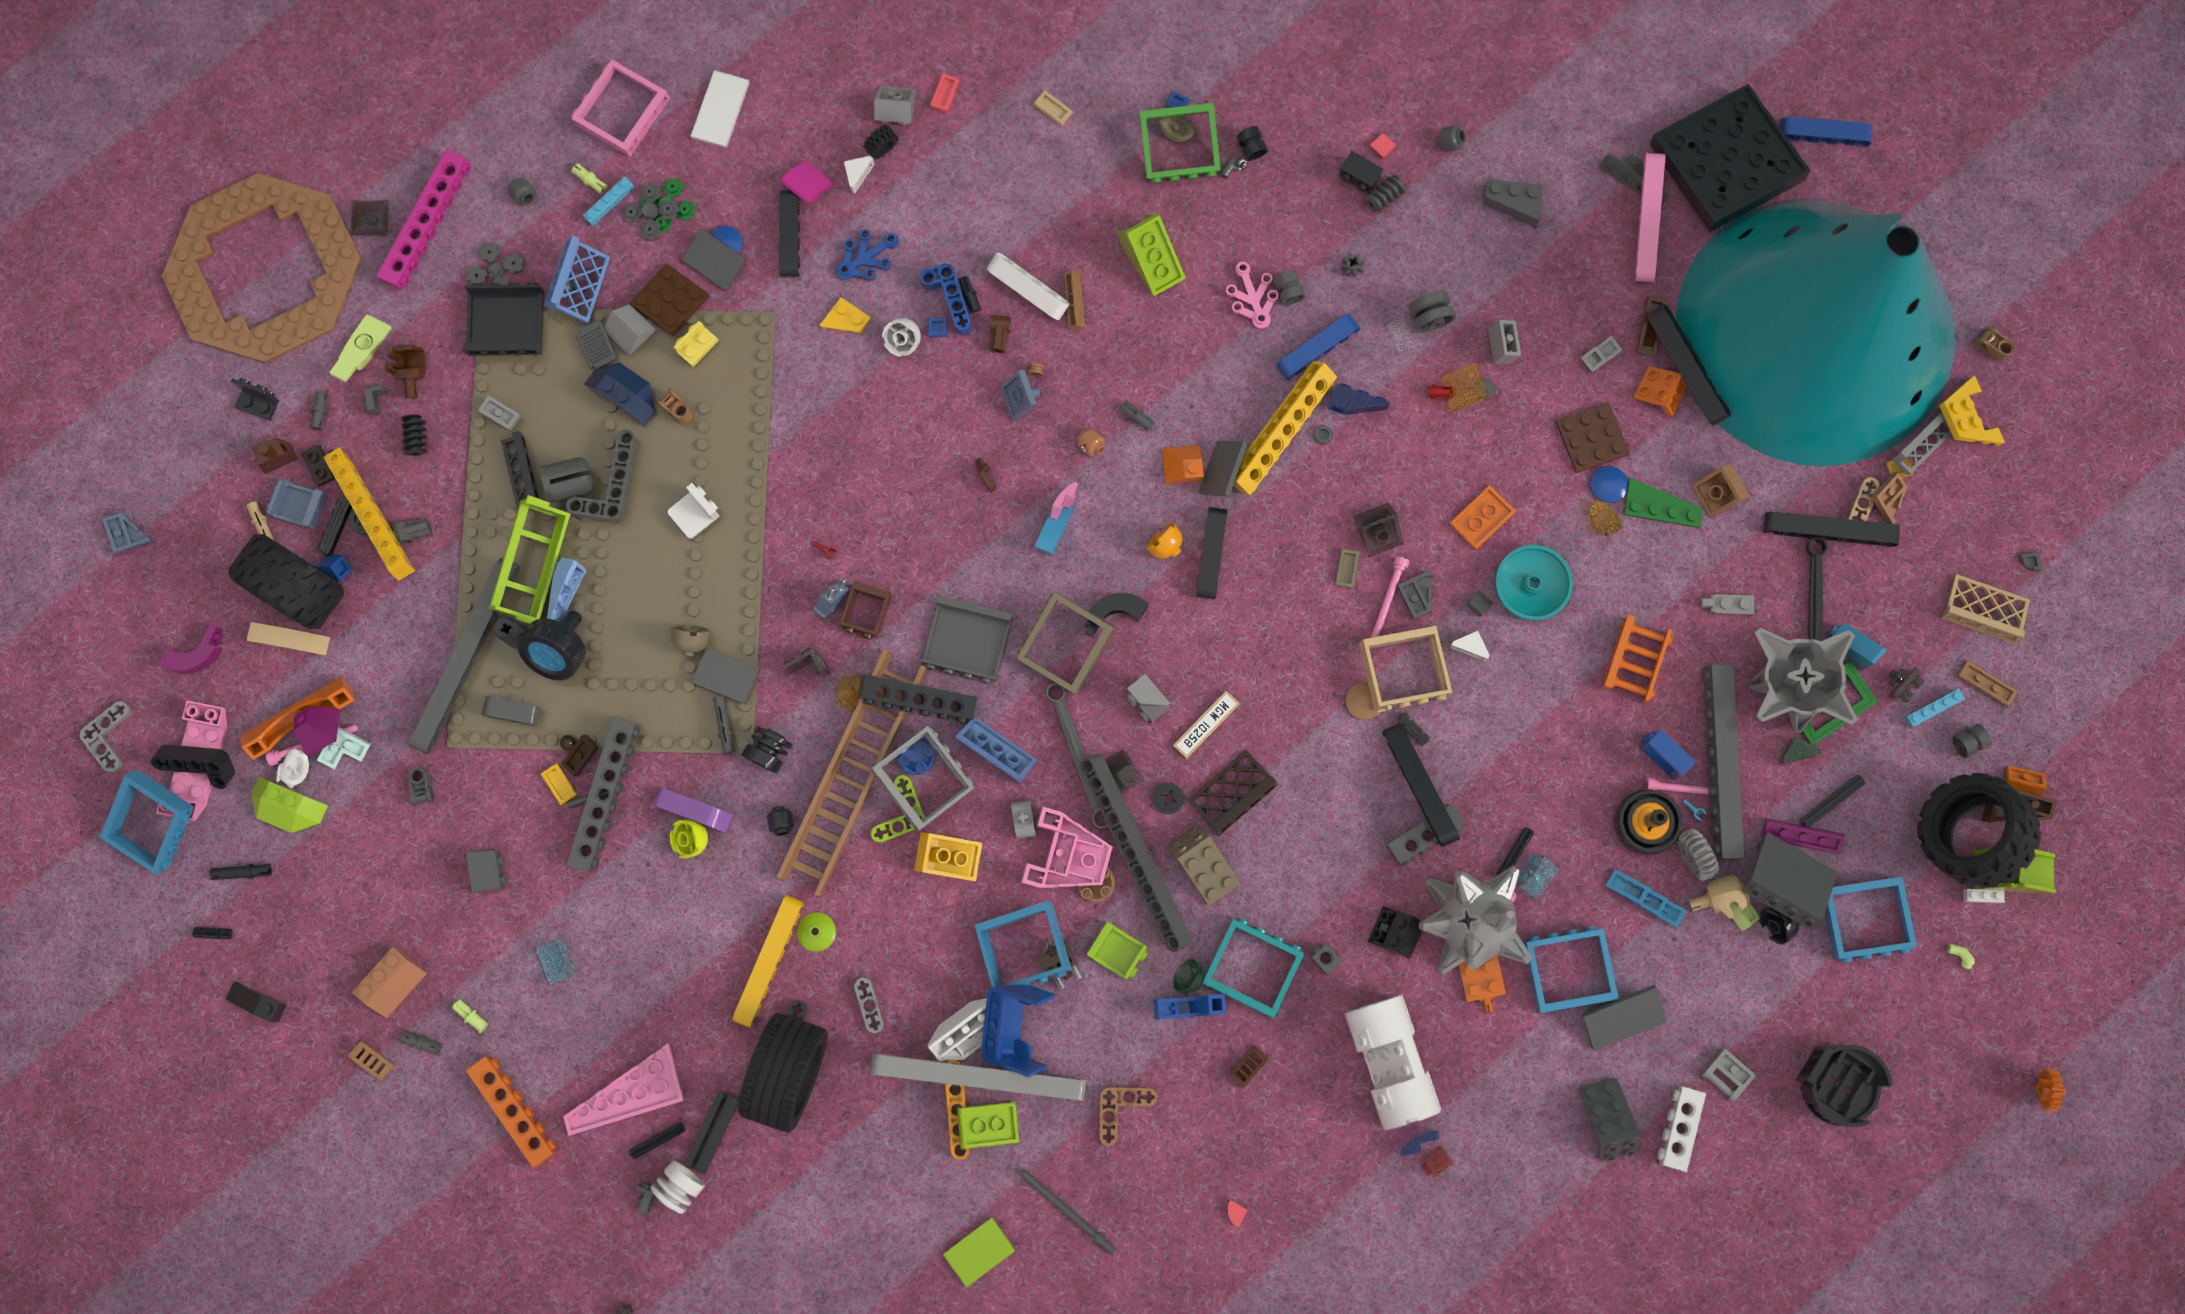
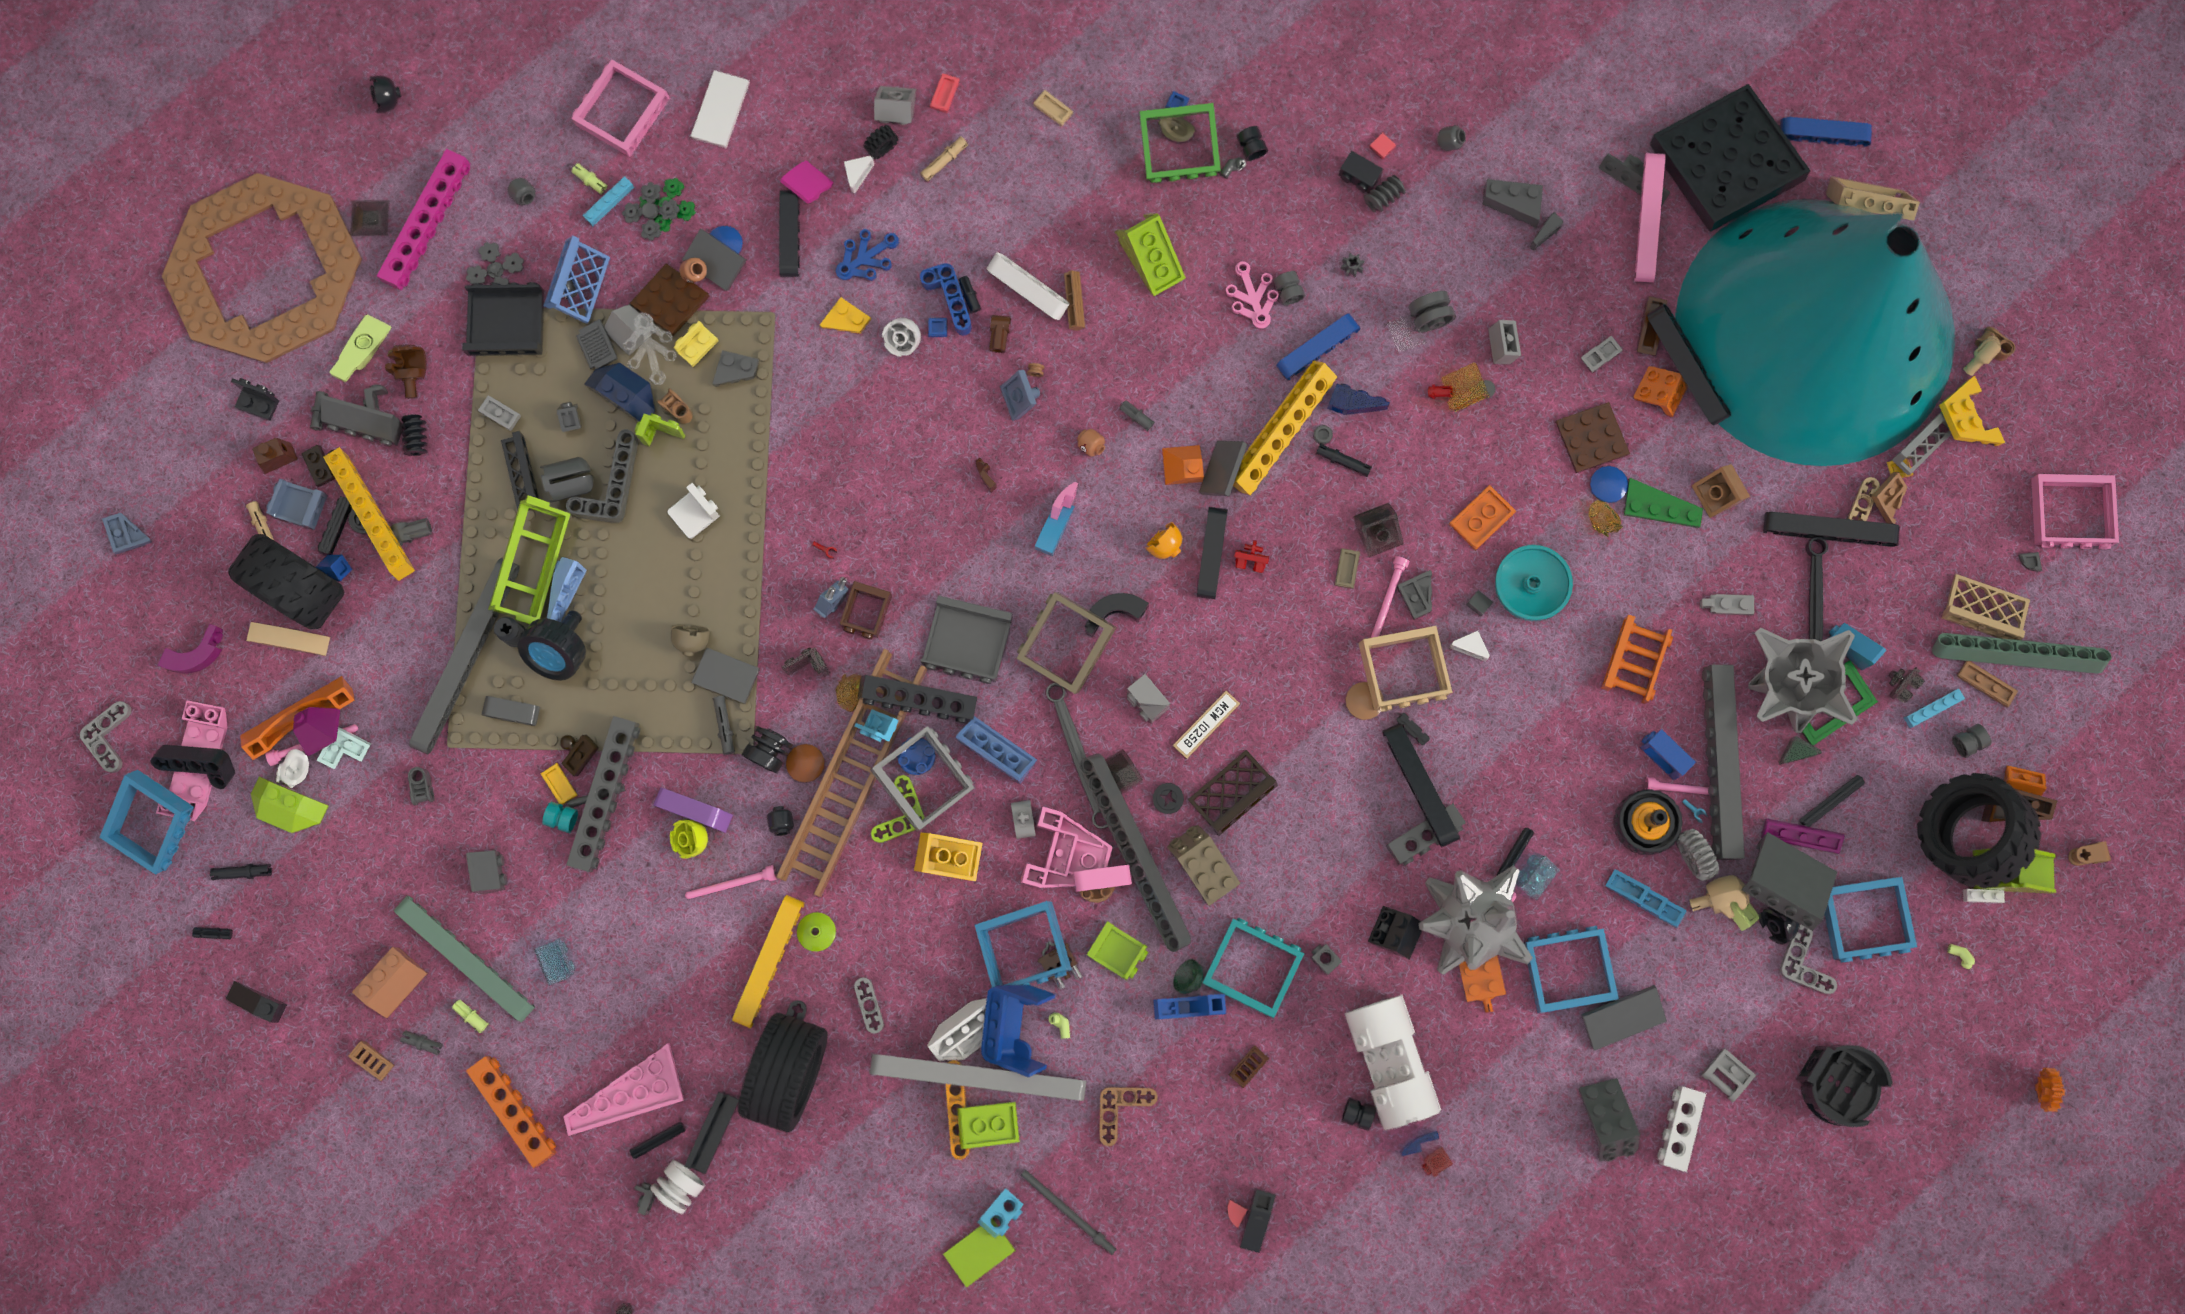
none -> dark grey slope [321,395,403,447]
none -> black cylinder [369,75,401,113]
none -> sand green beam [393,895,535,1022]
none -> teal wheel [542,801,578,833]
none -> dark grey bracket [556,402,581,432]
none -> clear plant [623,313,677,386]
none -> lime bracket [635,413,686,447]
none -> nougat head [679,257,707,283]
none -> bright pink piece [685,865,778,899]
none -> dark grey wing [712,350,759,387]
none -> dark orange dish [786,744,825,783]
none -> medium azure bracket [855,709,899,742]
none -> tan pin [920,136,968,182]
none -> medium azure brick [977,1188,1024,1238]
none -> yellowish green arm [1048,1012,1070,1039]
none -> bright pink beam [1073,865,1132,892]
none -> red hips [1234,540,1269,573]
none -> black slope [1240,1188,1276,1253]
none -> black pin [1316,443,1372,477]
none -> black wheel [1341,1097,1376,1131]
none -> dark grey slope [1530,212,1563,250]
none -> light grey beam [1780,925,1837,994]
none -> tan window [1826,176,1920,221]
none -> sand green beam [1932,633,2112,674]
none -> tan arm [1963,336,2001,376]
none -> bright pink window [2031,474,2119,549]
none -> medium nougat piece [2068,841,2111,866]

